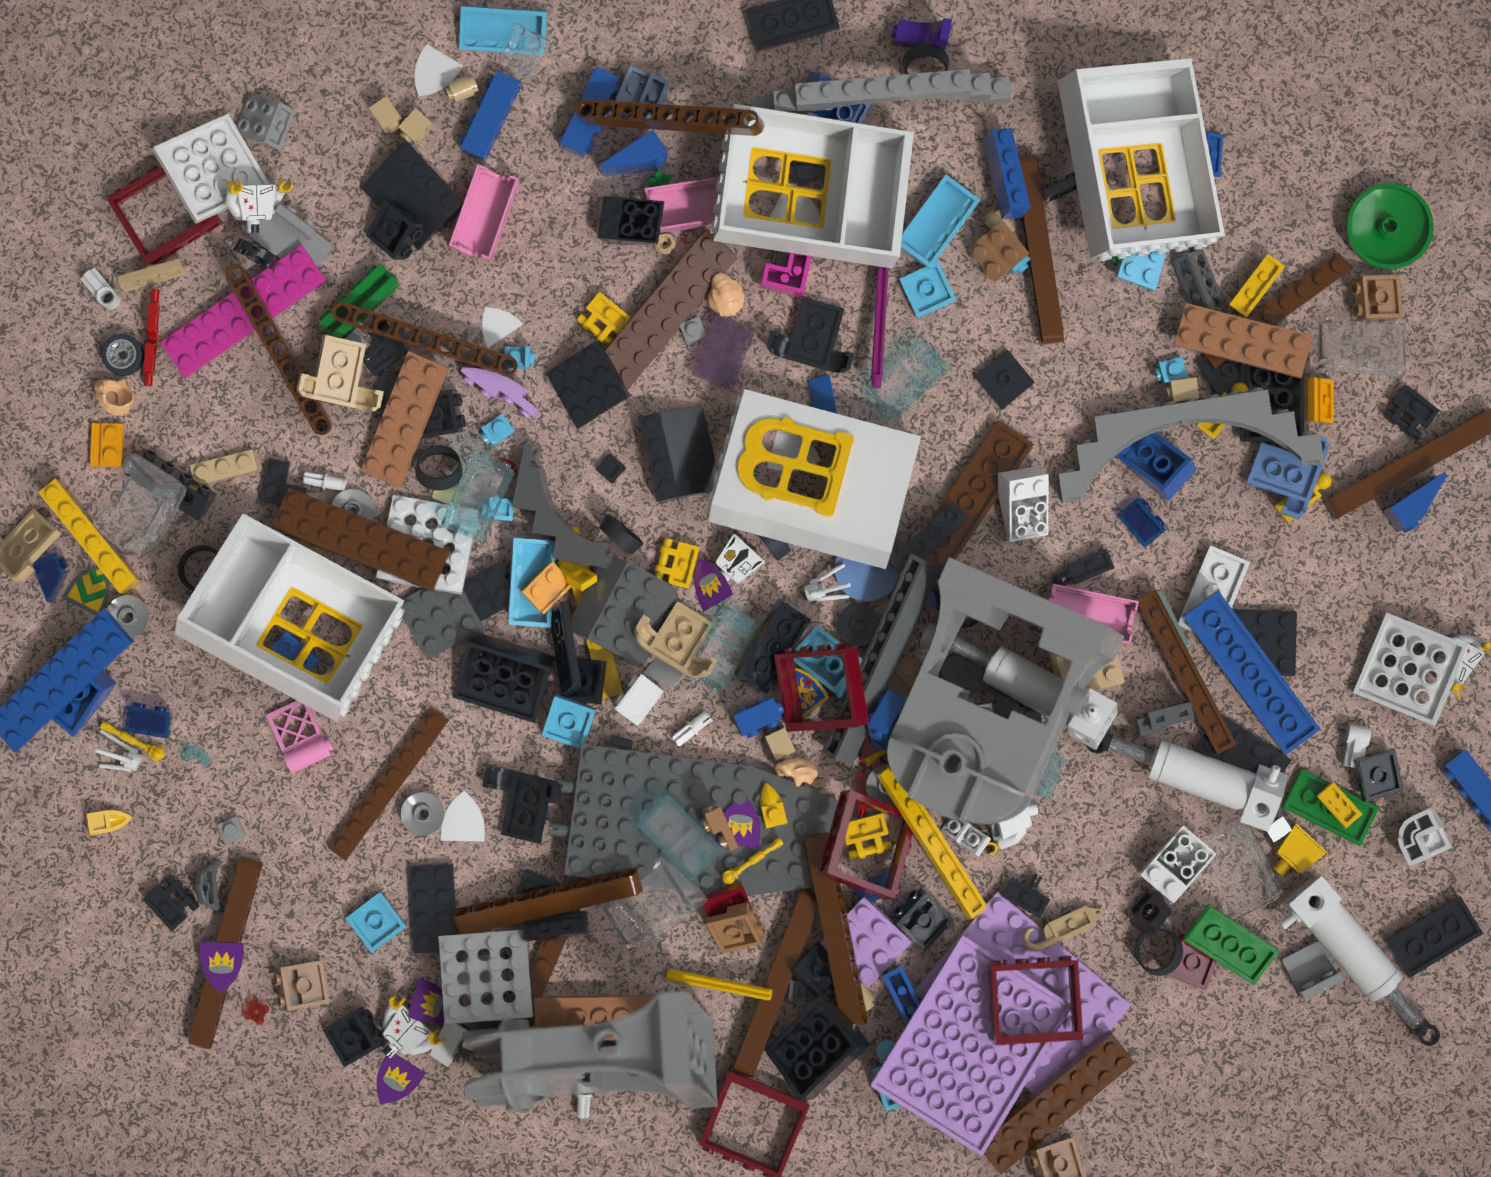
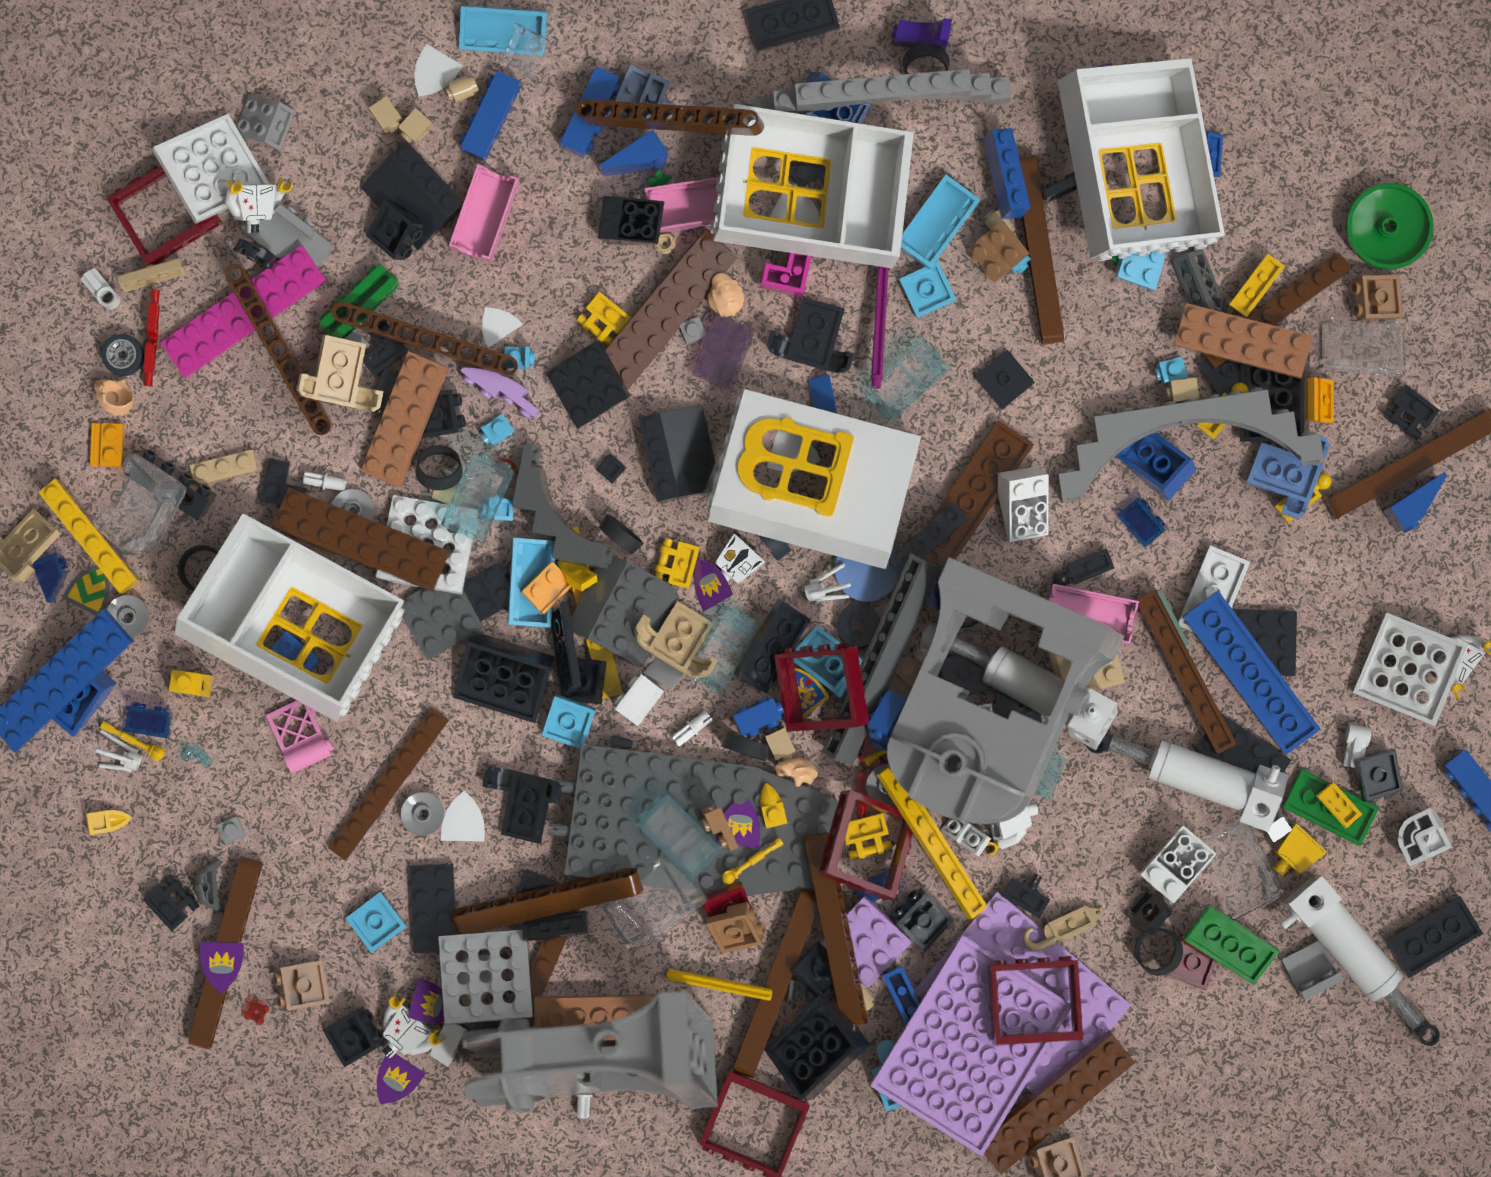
dark grey piece [1135,702,1195,737] -> none
none -> yellow torso [169,670,213,697]
none -> black tyre [721,733,769,762]

